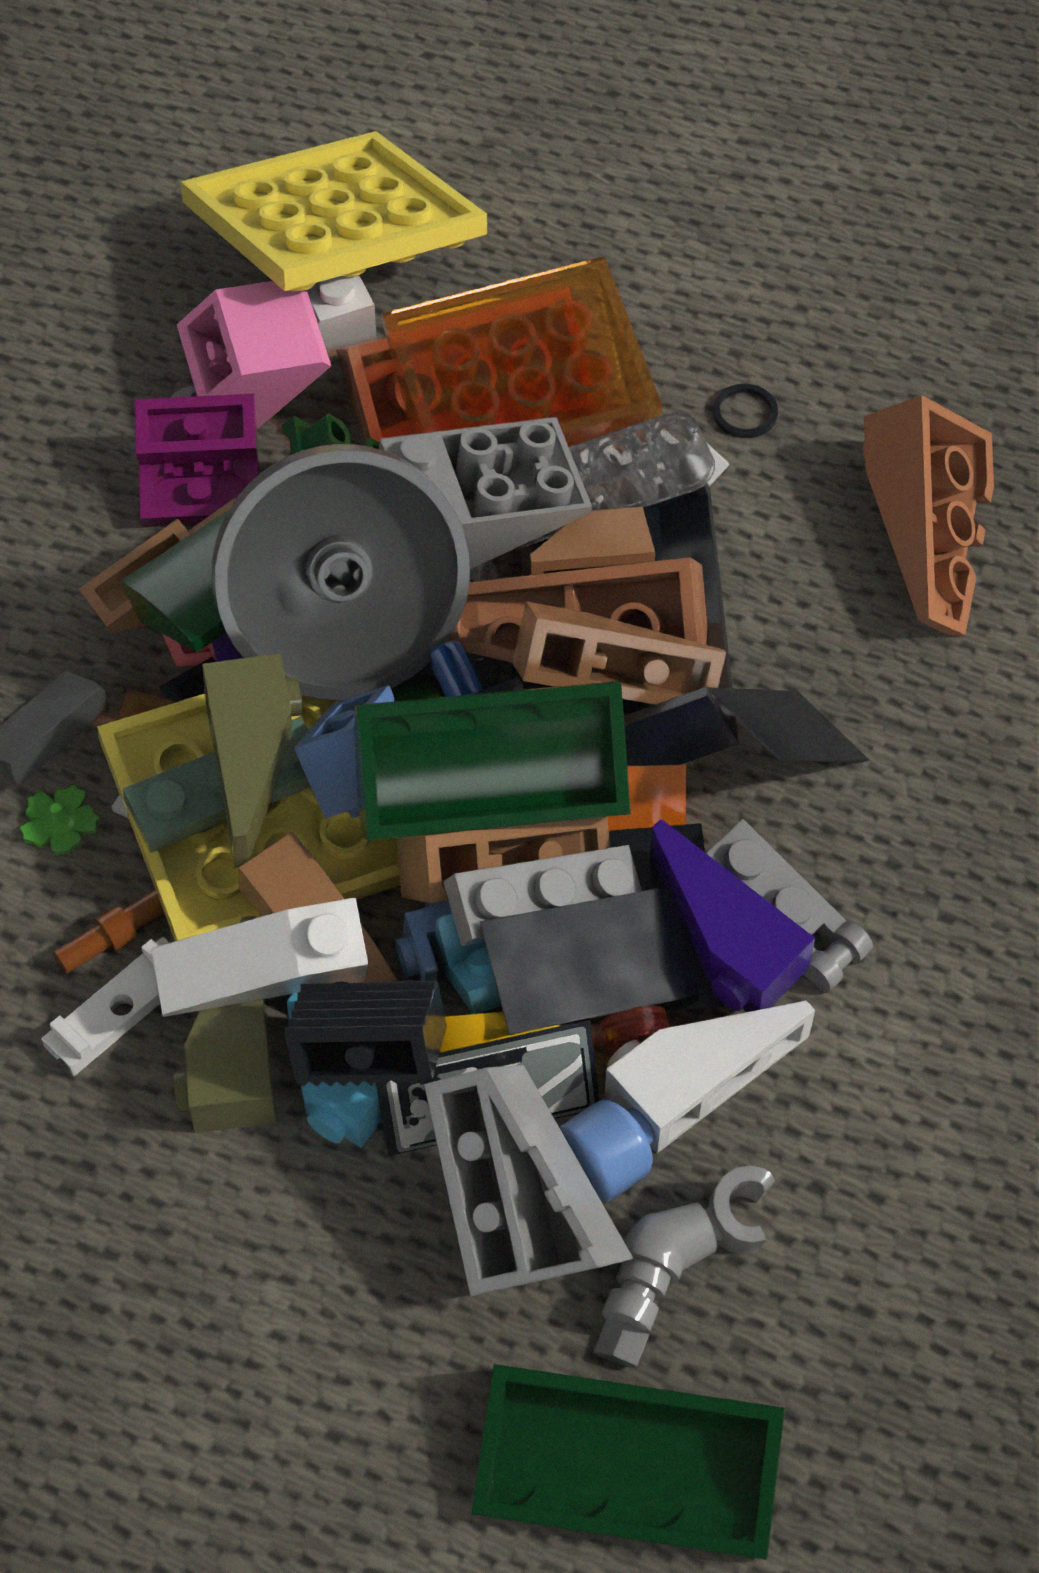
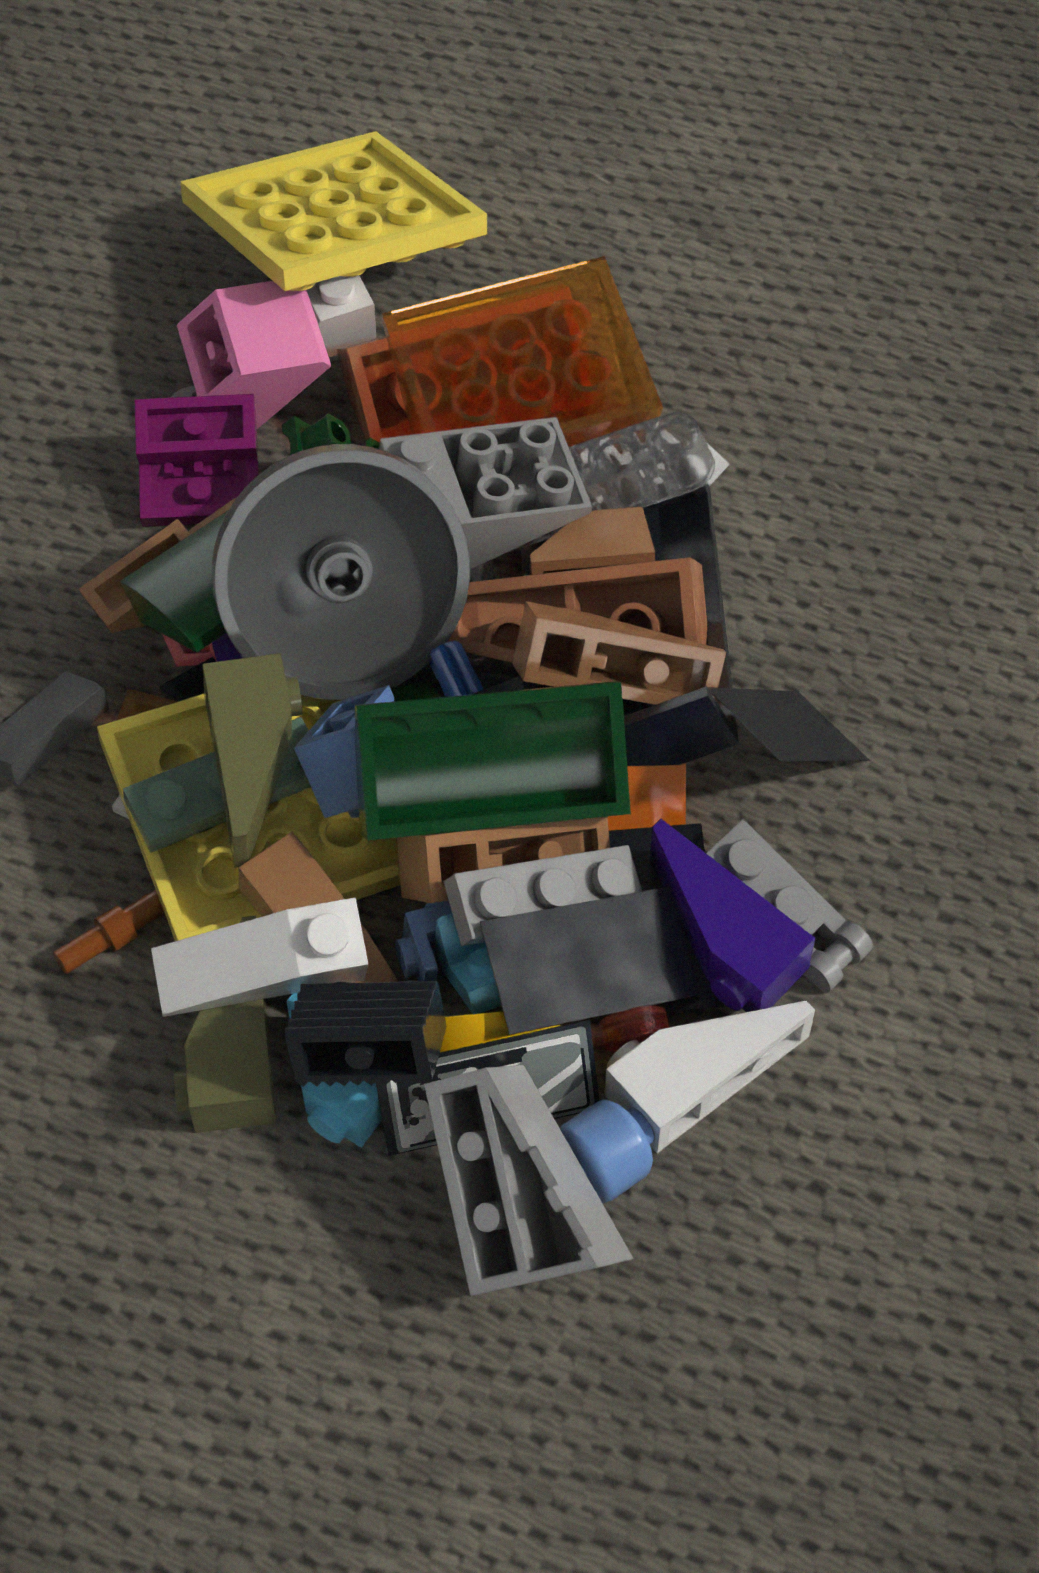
bright green plant [20,785,100,856] -> none
white piece [41,937,169,1076] -> none
dark green slope [471,1364,785,1560] -> none
light grey piece [593,1165,775,1368] -> none
black piece [713,384,778,438] -> none
nougat wedge [863,395,994,636] -> none

